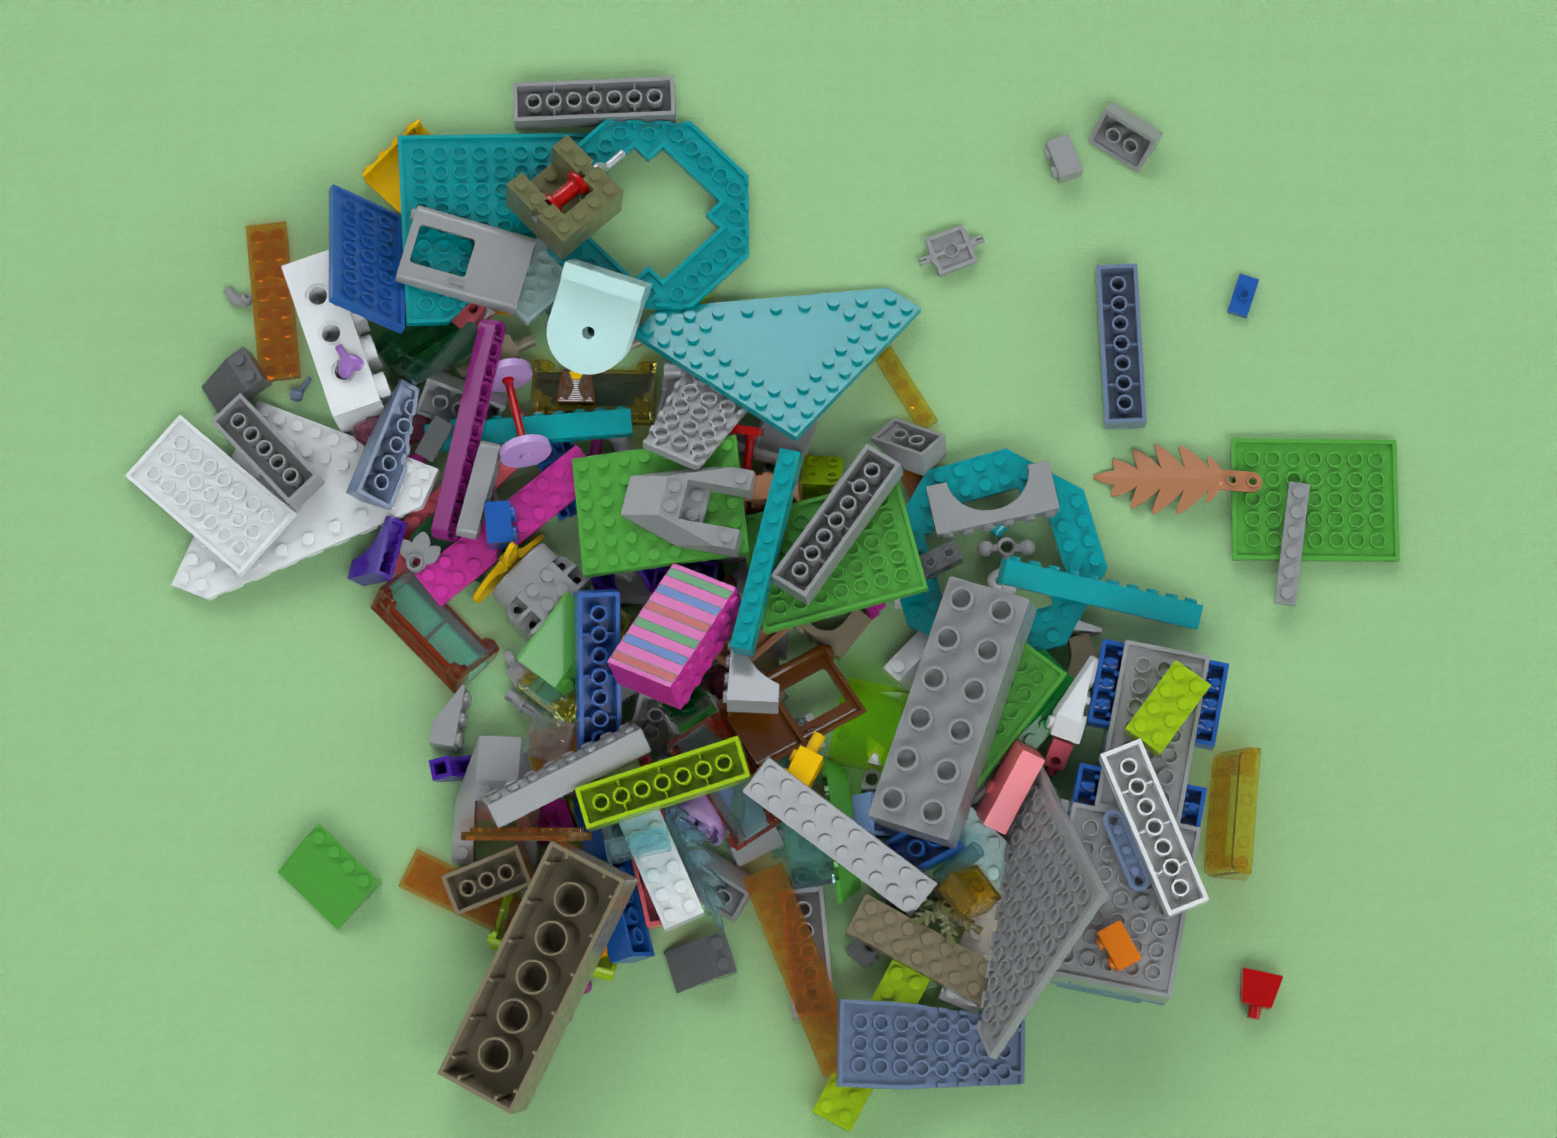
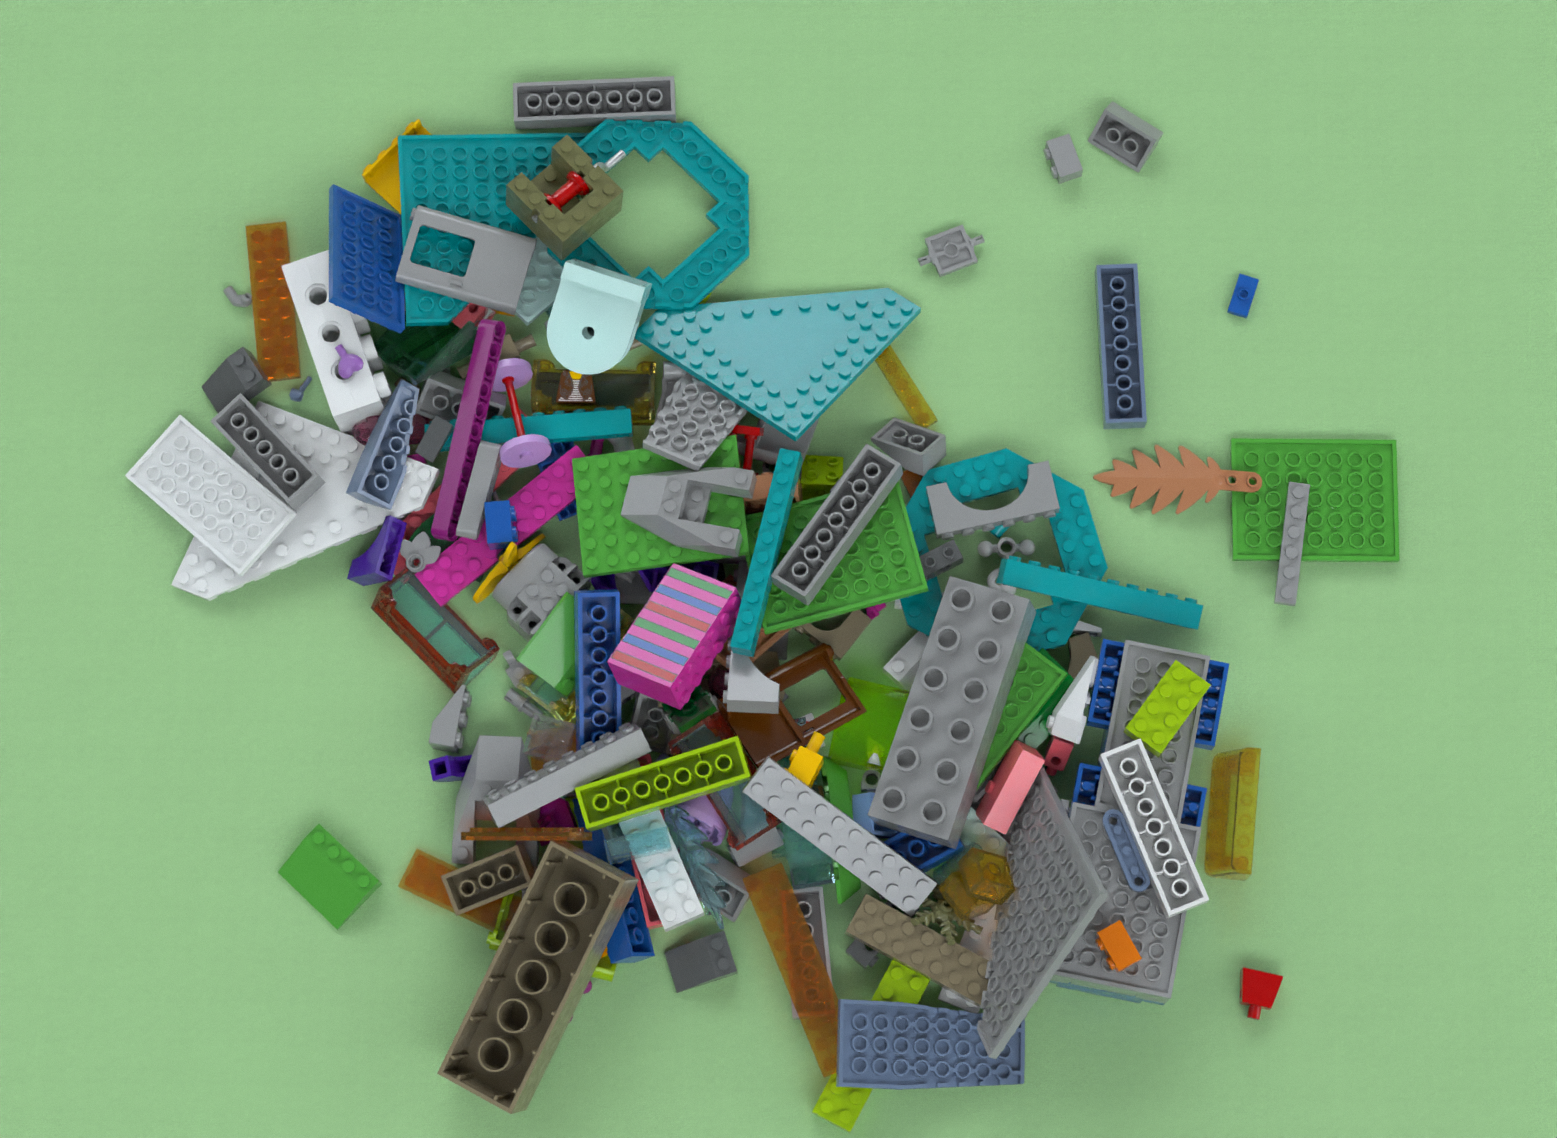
none -> clear yellow brick [958,847,1016,905]

